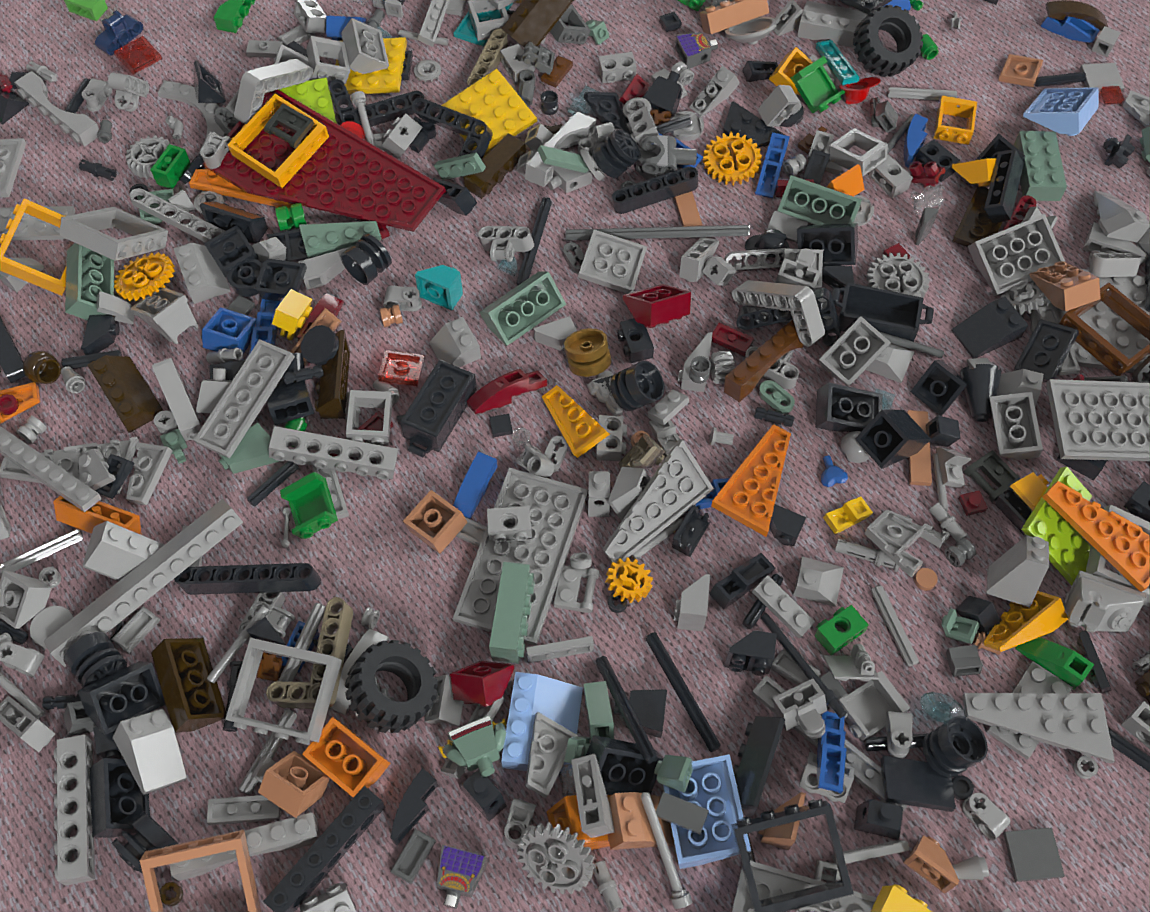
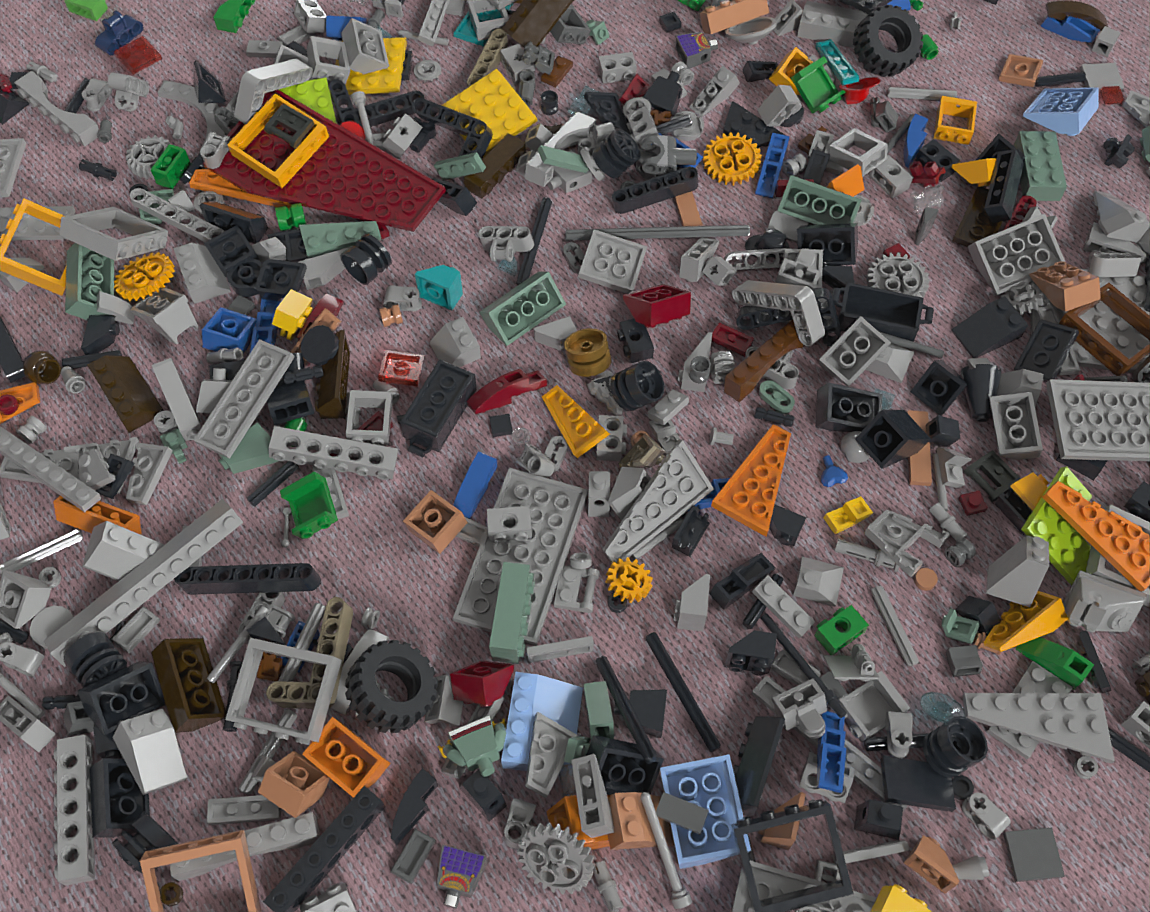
sand green slope [654,755,693,793] -> none

